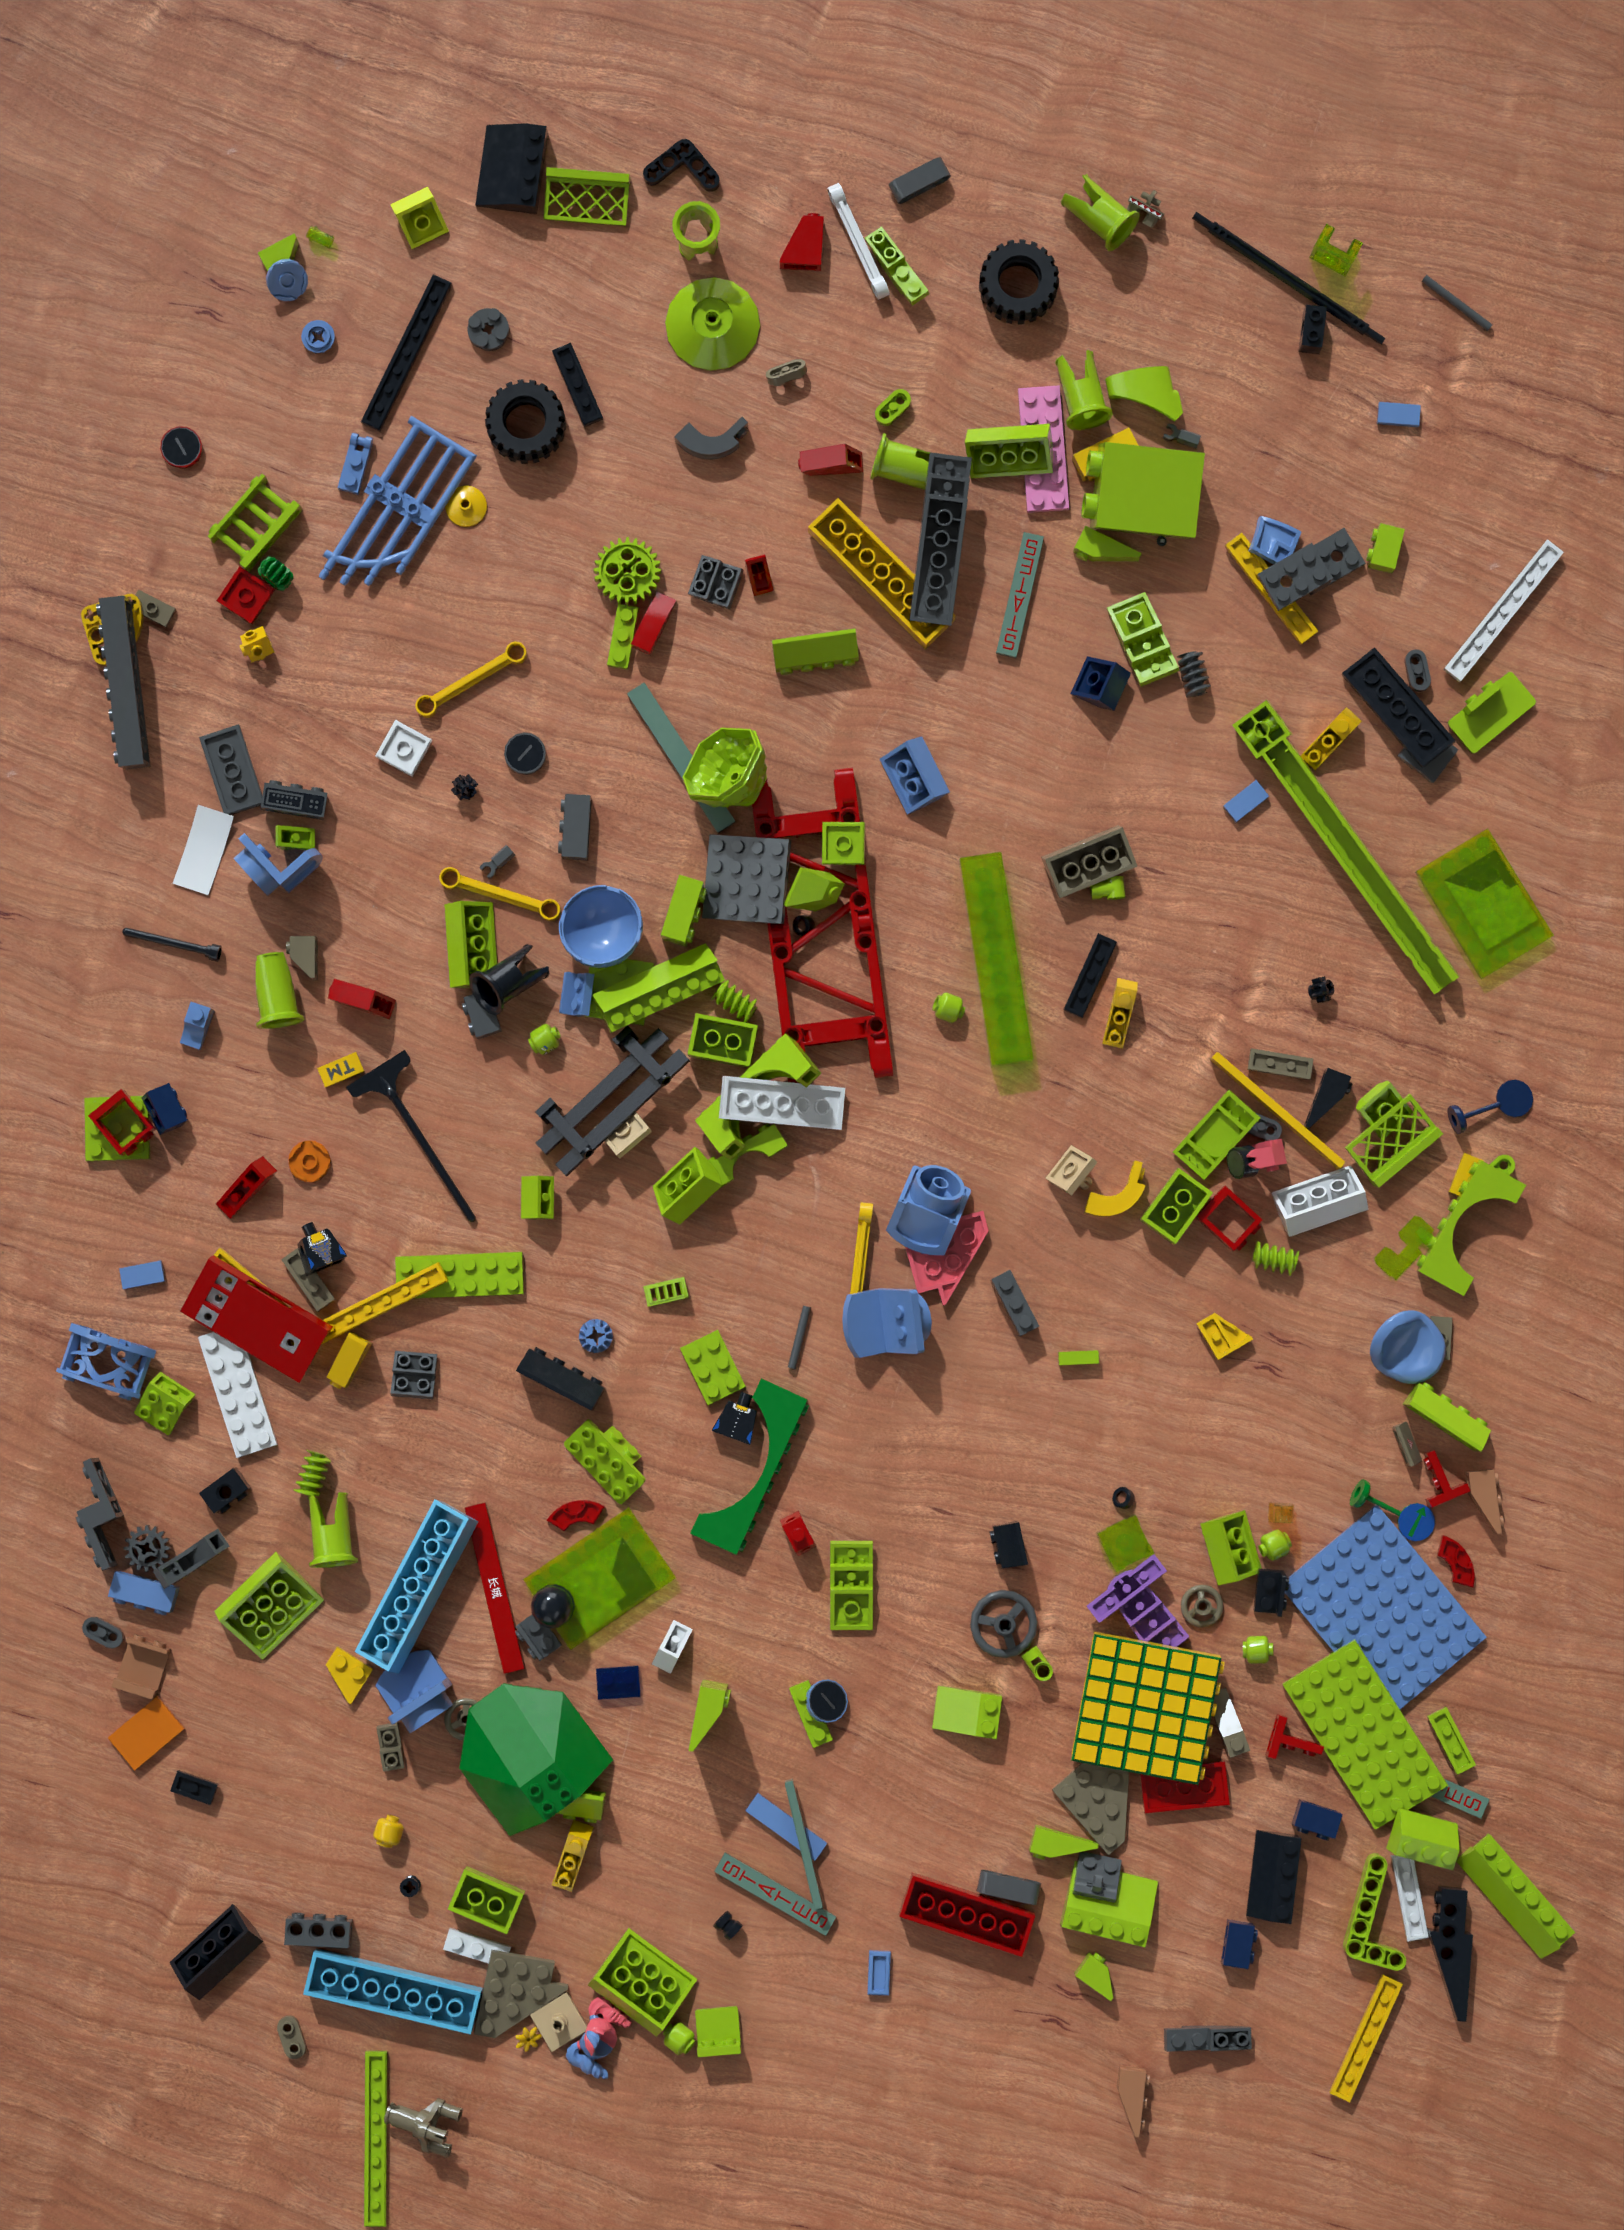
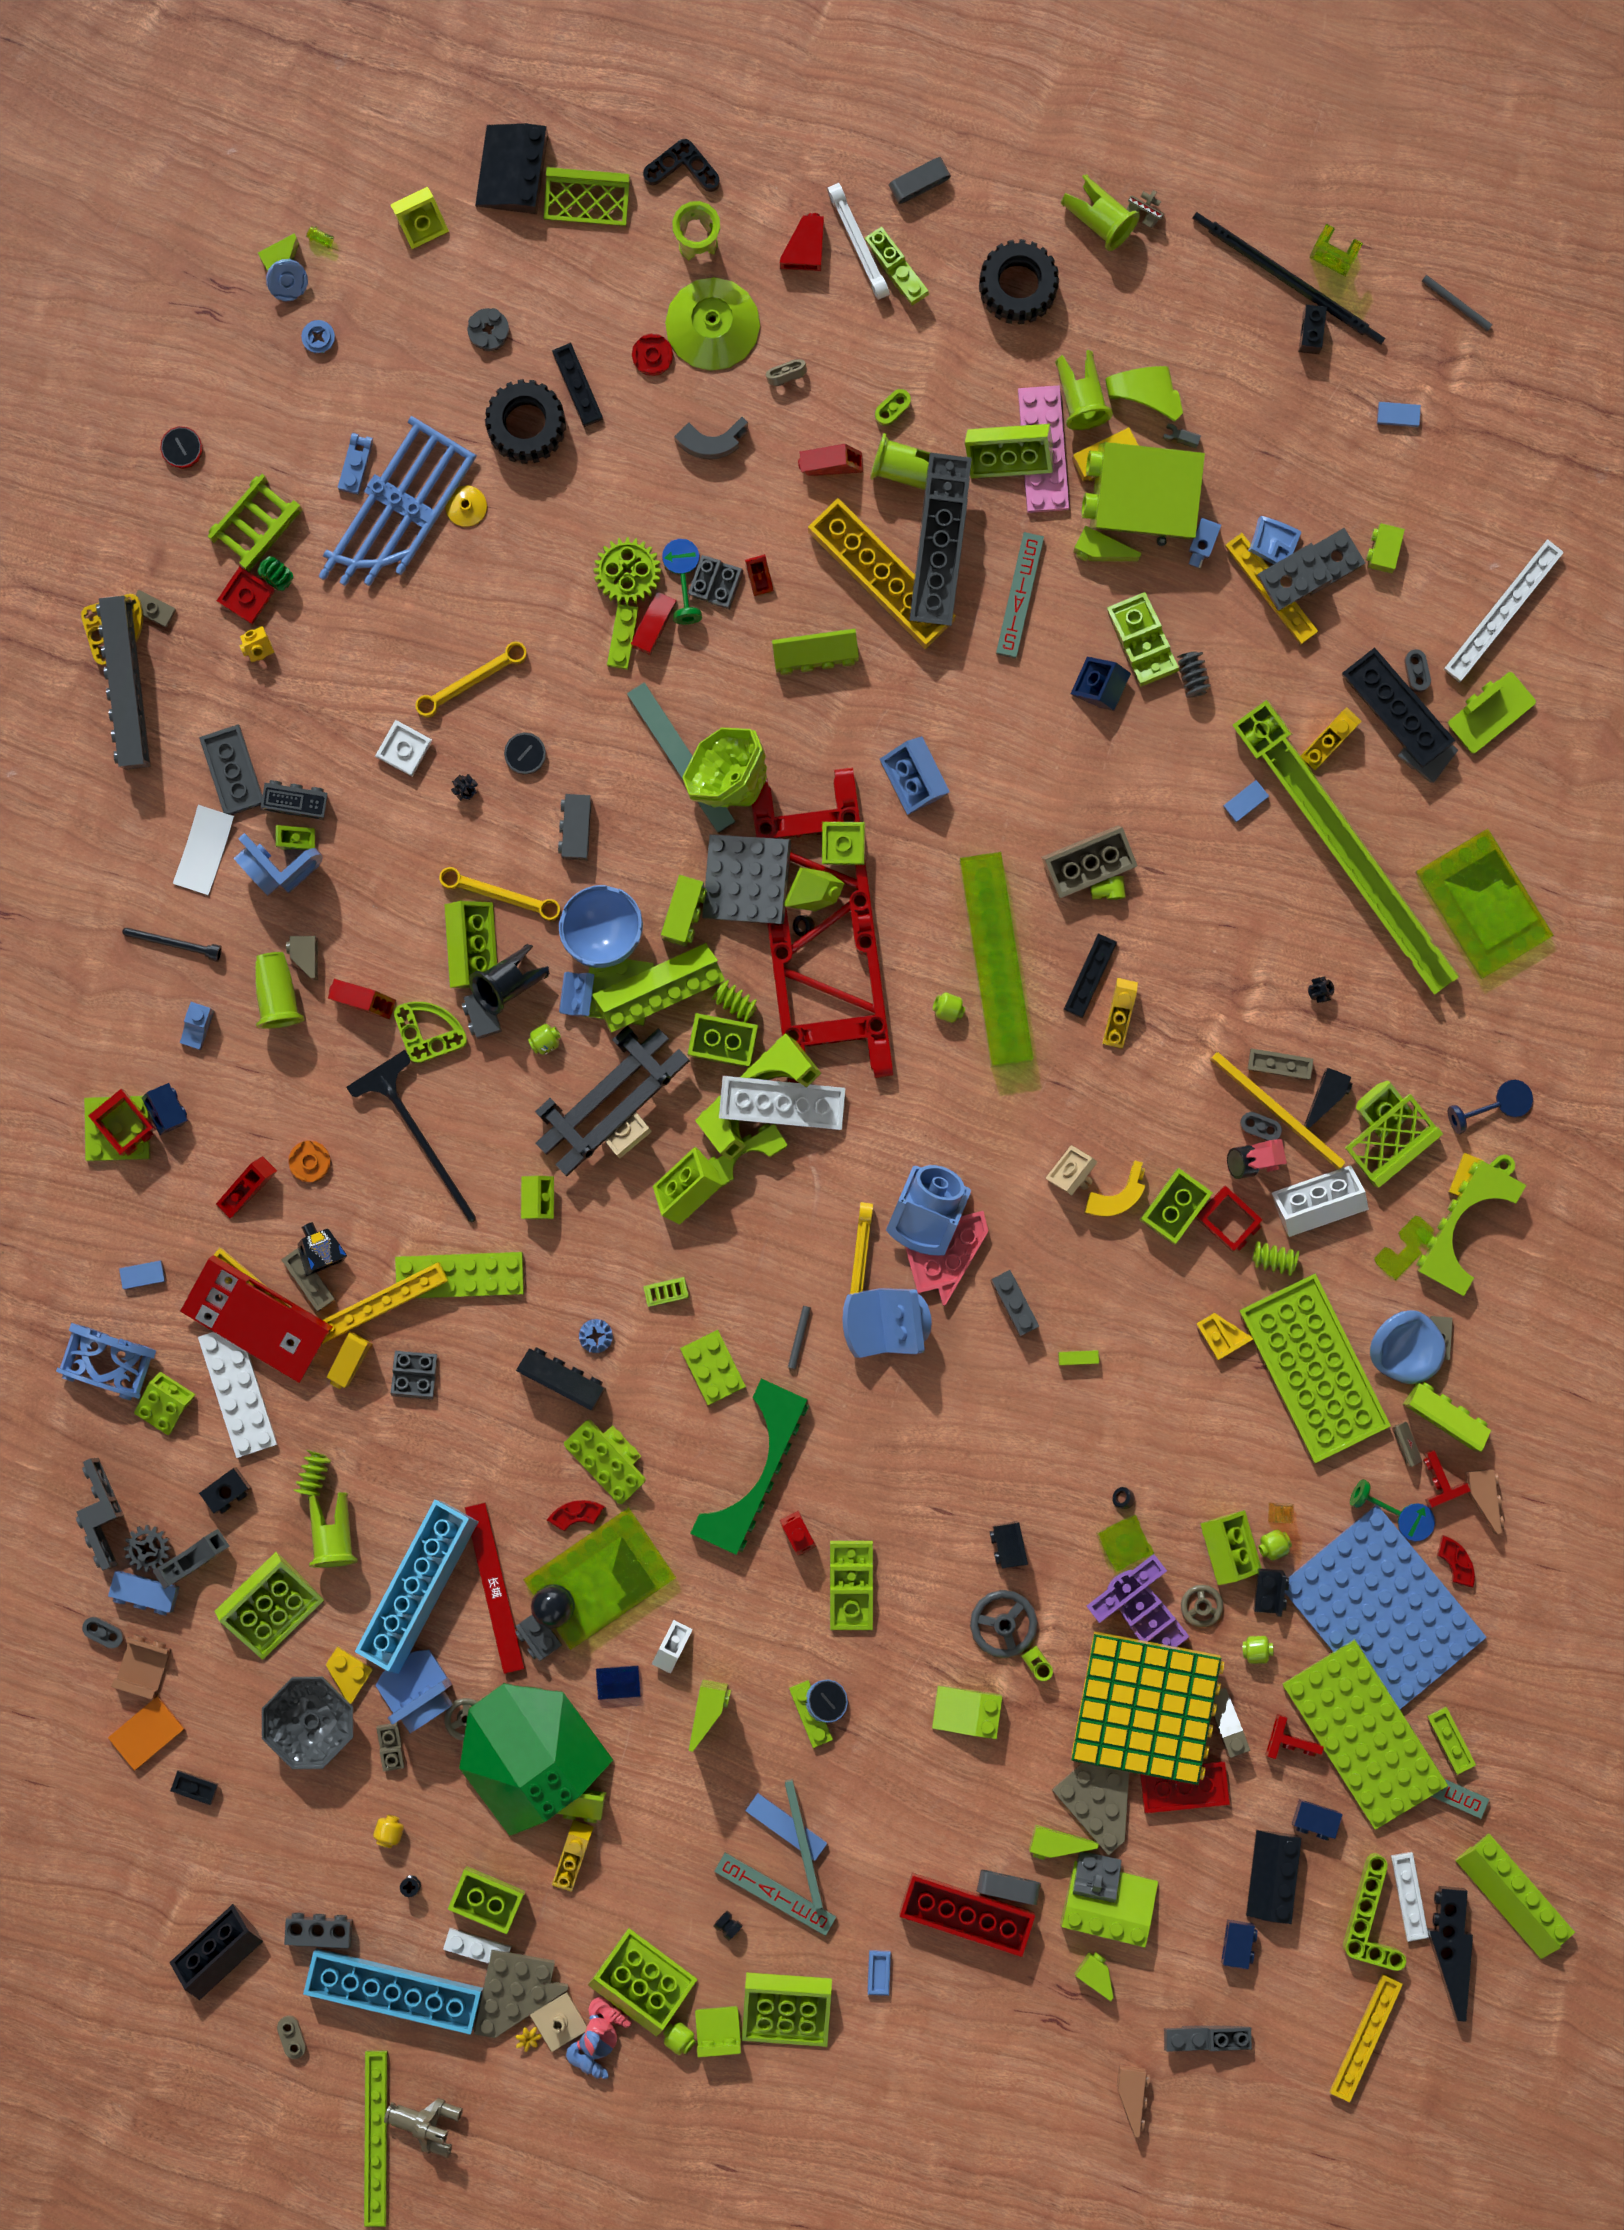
yellow tile [317,1052,365,1088] -> none
black tile [361,274,452,432] -> none
dark grey bar [480,845,516,879] -> none
black torso [712,1392,757,1445] -> none
lime slope [1173,1090,1261,1180] -> none
lime slope [1386,1808,1460,1870] -> none
none -> dark grey rock [262,1676,354,1769]
none -> lime beam [394,1002,467,1063]
none -> red tile [632,333,673,376]
none -> piece [662,539,703,625]
none -> lime slope [742,1972,832,2047]
none -> medium blue torso [1189,518,1221,568]
none -> lime plate [1239,1273,1391,1463]

